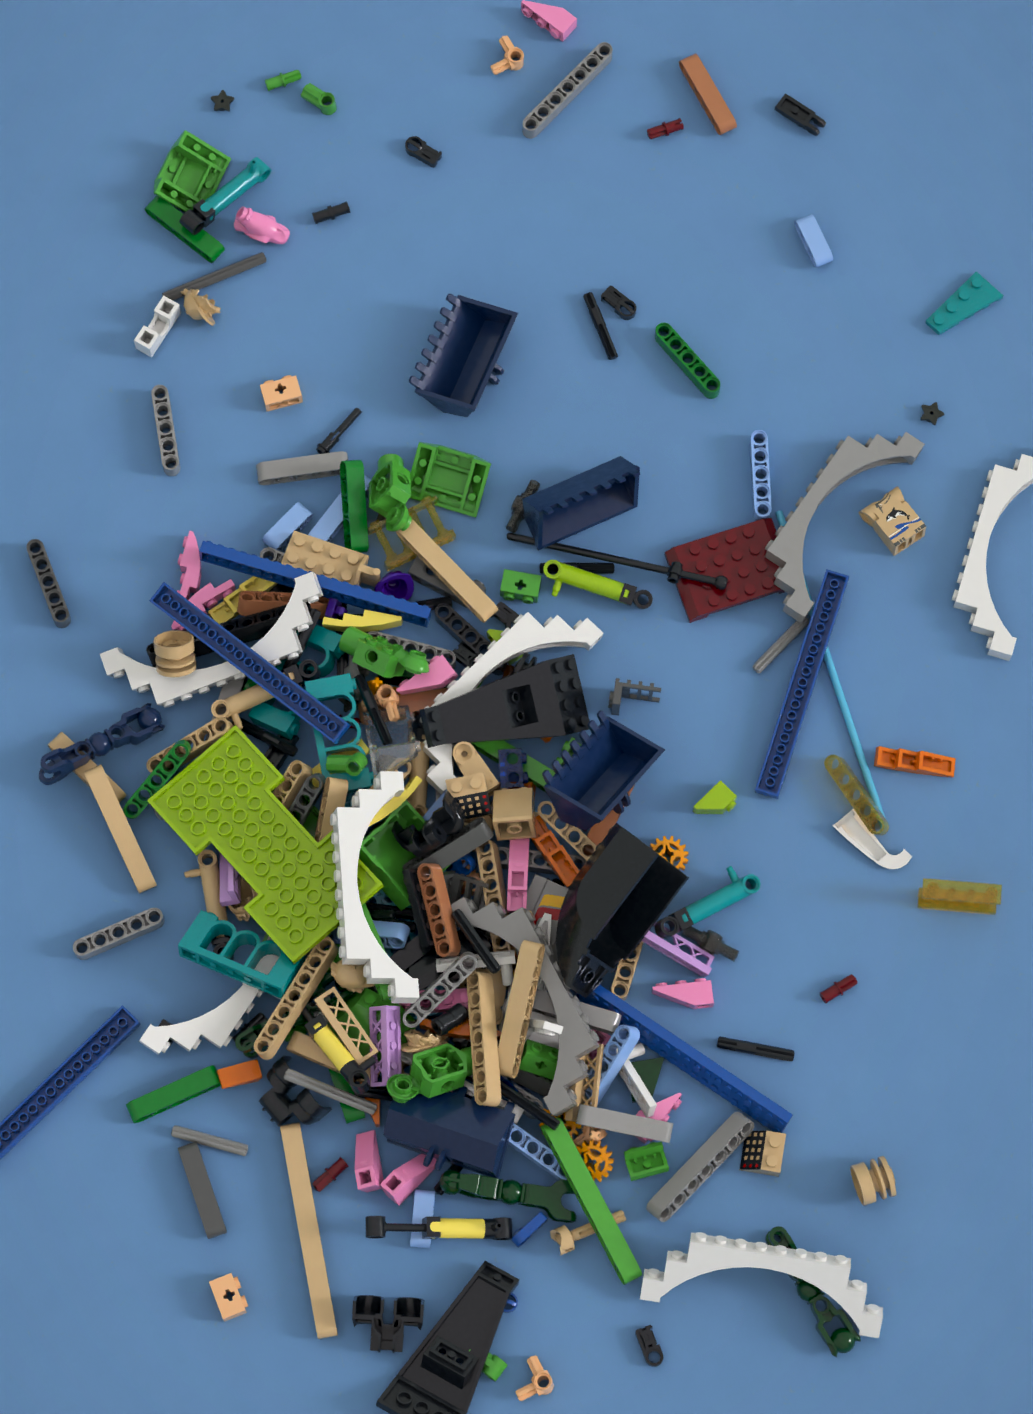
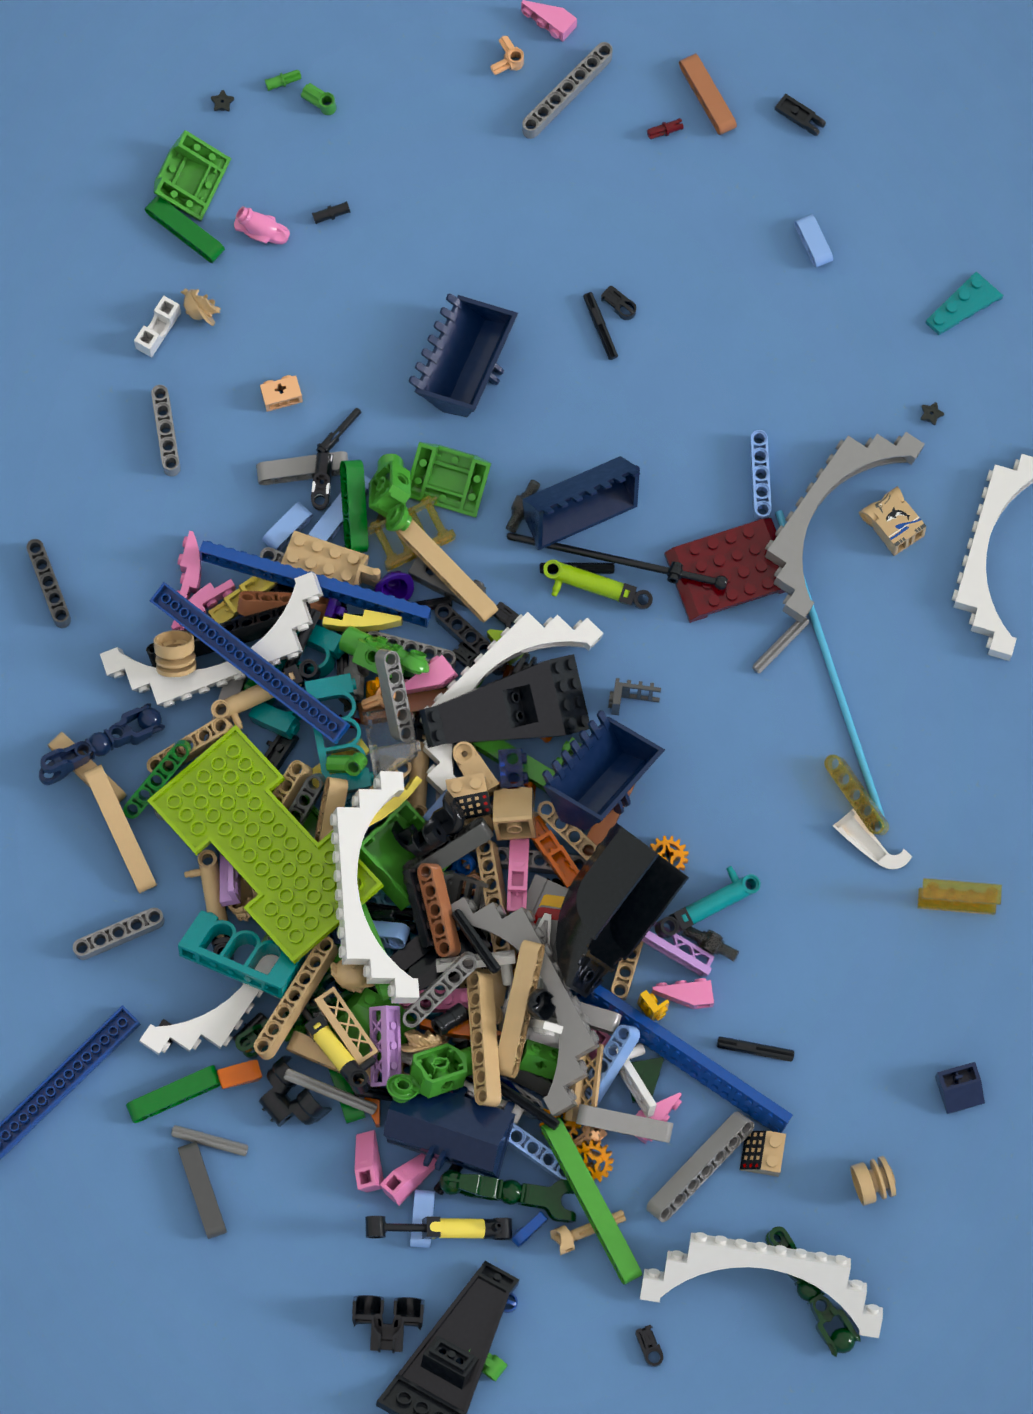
dark grey axle [162,252,266,300] -> none
teal piece [179,157,272,235] -> none
light nougat brick [209,1273,248,1322] -> none
black axle [232,717,298,757] -> none
tan beam [280,1122,338,1339] -> none
dark red axle [312,1157,349,1192] -> none
black axle [354,674,393,745] -> none
black piece [405,136,442,168] -> none
bright green brick [500,569,542,604] -> none
light nougat axle [516,1355,554,1401] -> none
bright green bracket [624,1142,669,1181] -> none
green beam [655,322,720,399] -> none
lime slope [692,780,737,814] -> none
blue piece [755,569,849,799] -> none
dark red axle [820,974,858,1004] -> none
orange slope [874,746,956,778] -> none
none -> black connector [311,453,334,511]
none -> light grey beam [375,649,415,742]
none -> black hair [527,988,556,1020]
none -> yellow bracket [637,990,670,1021]
none -> dark blue slope [935,1062,985,1114]

